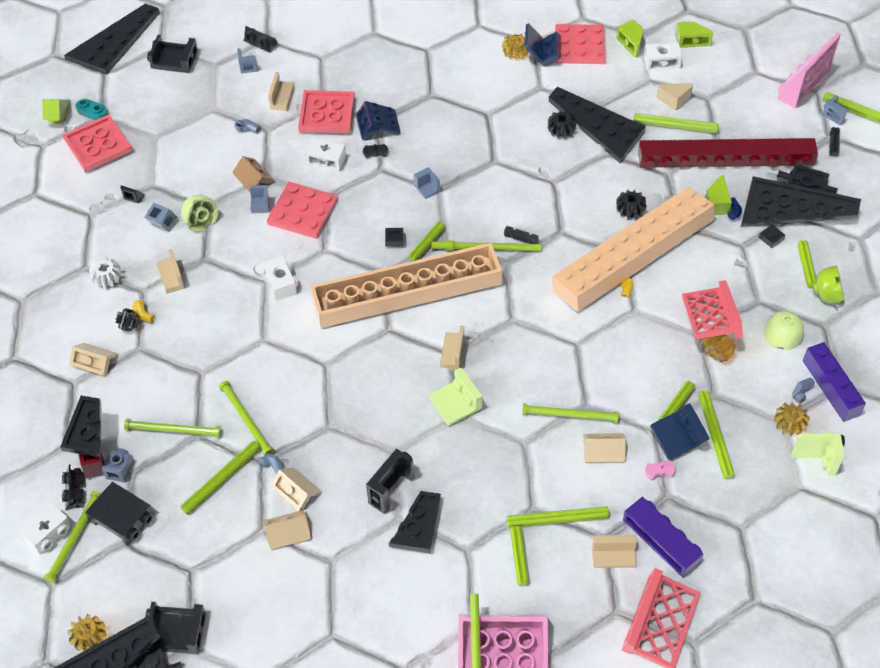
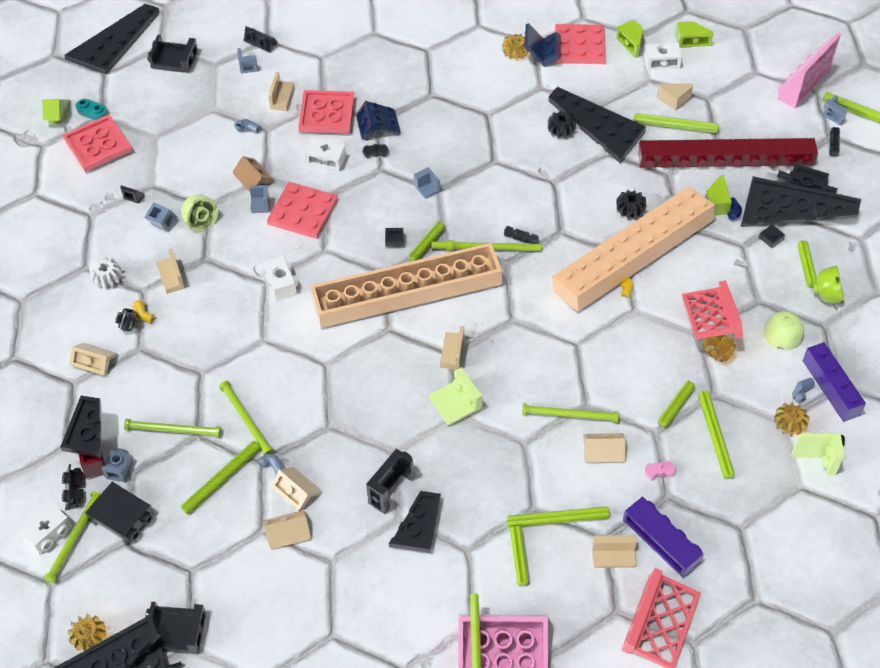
dark blue bracket [650,403,710,461] -> none

